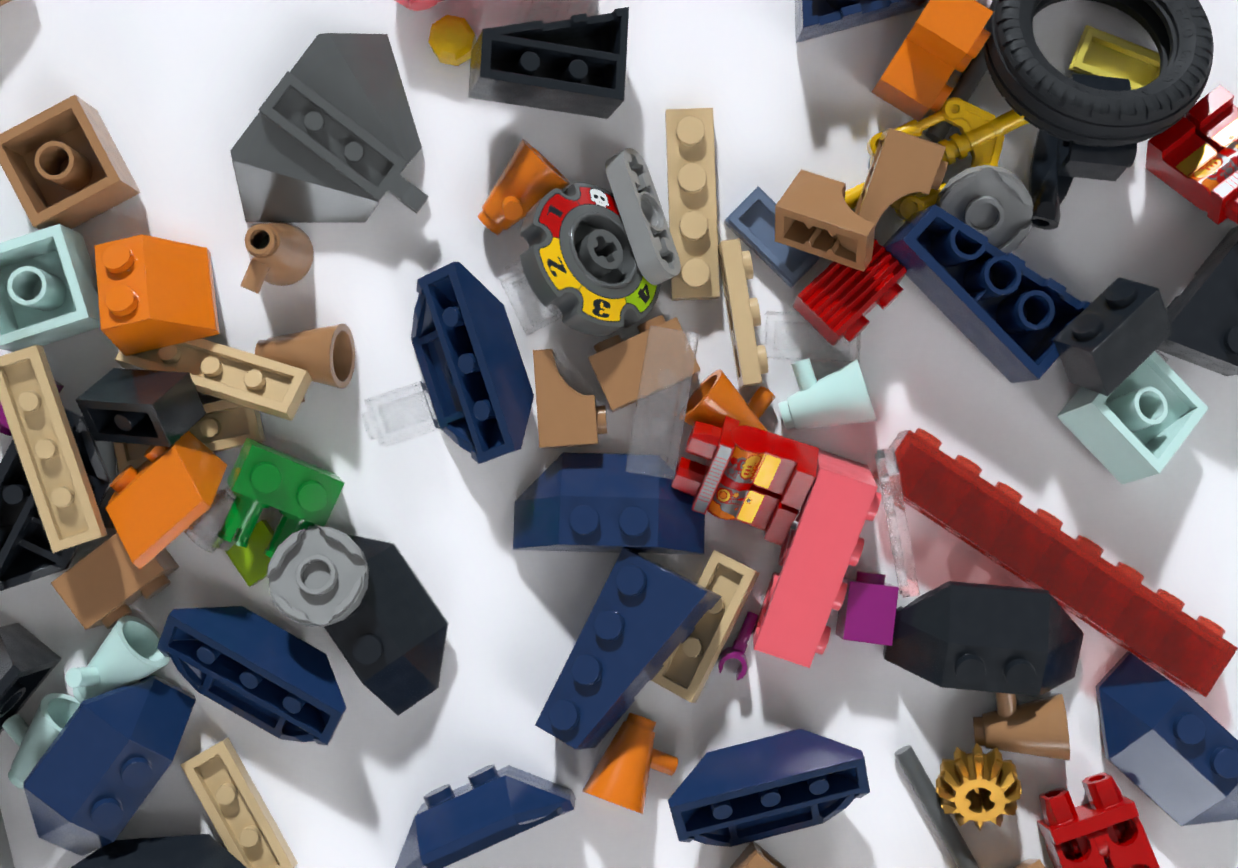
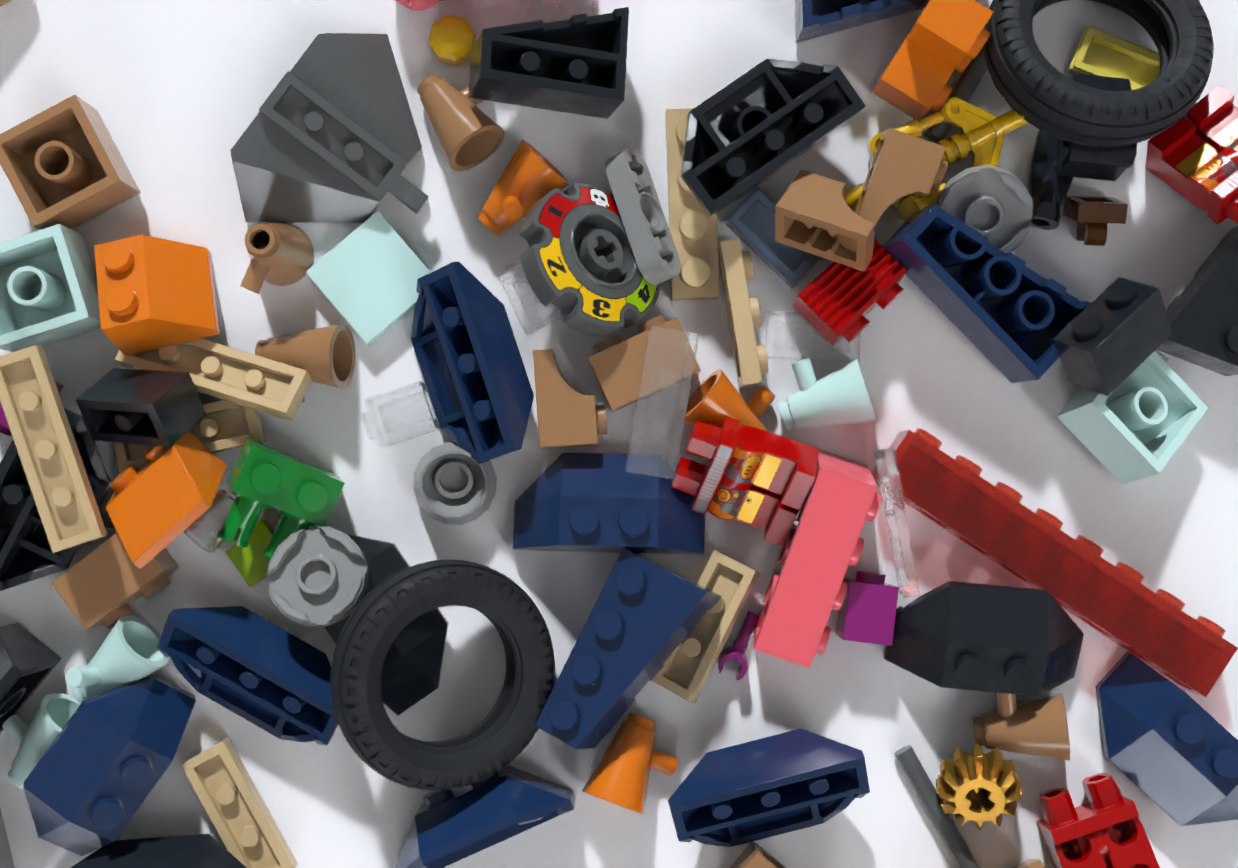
none -> light aqua tile [306,211,431,346]
none -> black tyre [330,560,555,790]
none -> light grey hat [413,442,497,525]
none -> medium nougat piece [417,75,504,171]
none -> black wedge [681,59,866,217]
none -> reddish brown tile [1063,196,1128,246]

